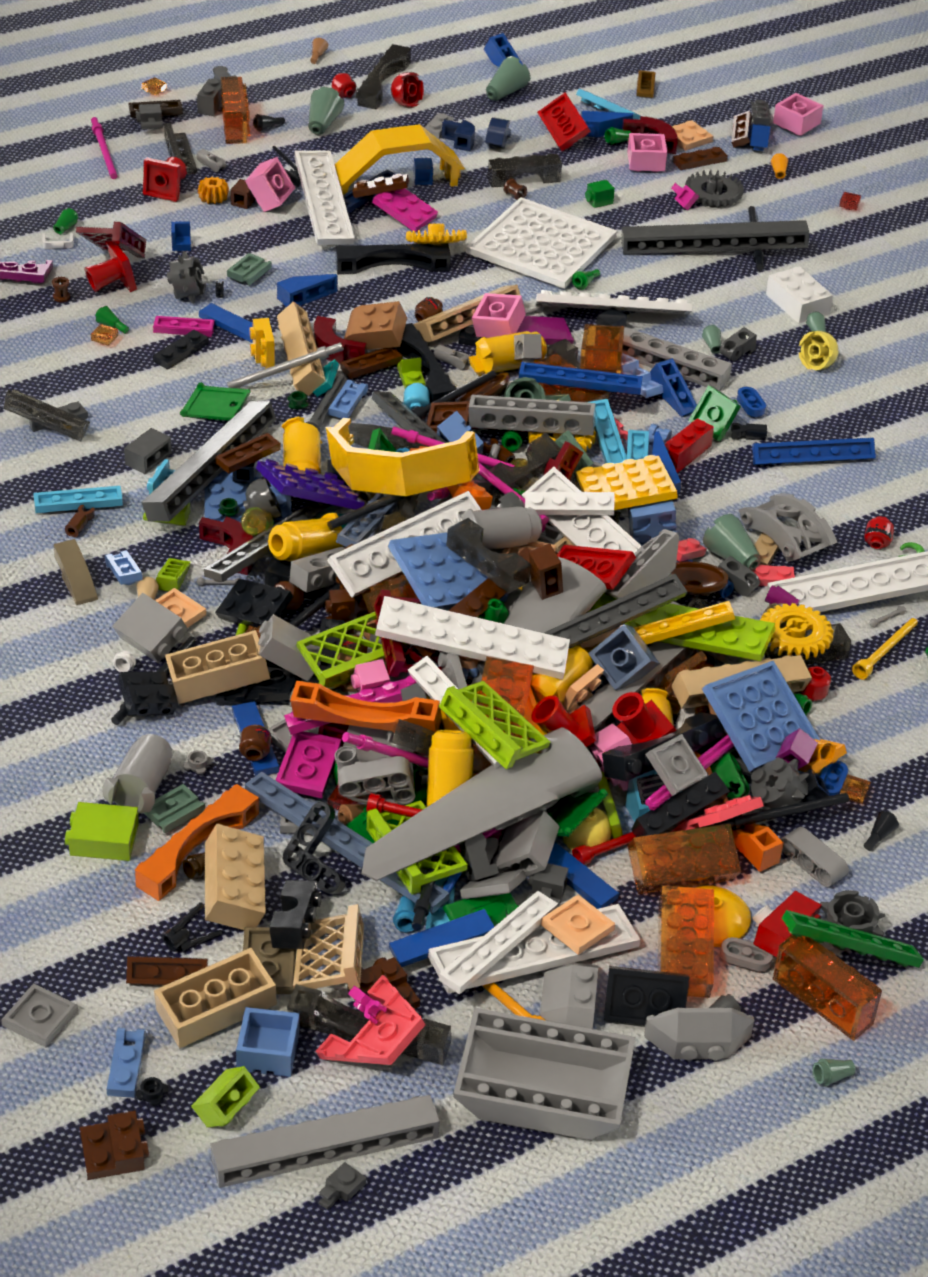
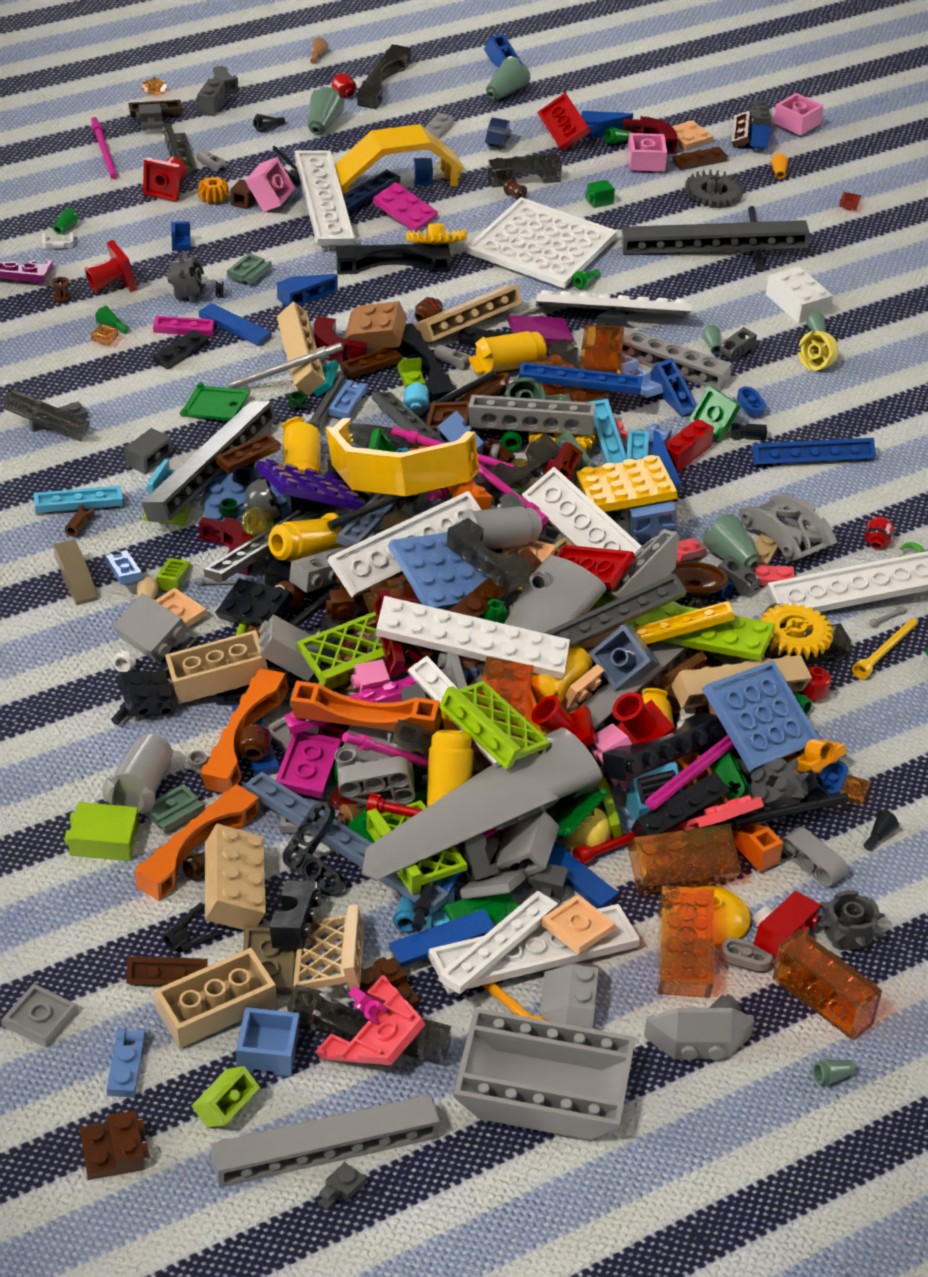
dark red fence [76,222,146,258] -> none
black plate [135,1077,169,1106] -> none
clear orange brick [221,77,250,144] -> none
yellow plate [249,318,275,369] -> none
reddish brown plate [353,174,409,198] -> none
red cylinder [391,72,424,107] -> none
dark blue brick [441,119,475,152] -> none
bright pink brick [472,293,526,338] -> none
light grey brick [514,334,542,363] -> none
white plate [525,492,614,515] -> none
reddish brown brick [528,543,563,600] -> none
medium azure plate [576,89,641,119] -> none
black plate [604,966,690,1025] -> none
pearl gold slope [636,70,656,98] -> none
light grey tile [645,734,709,796] -> none
dark pink plate [671,183,699,210] -> none
magenta cone [765,585,800,606] -> none
magenta brick [776,728,818,770] -> none
green plate [782,910,924,968] -> none
none -> orange arch [201,668,289,793]

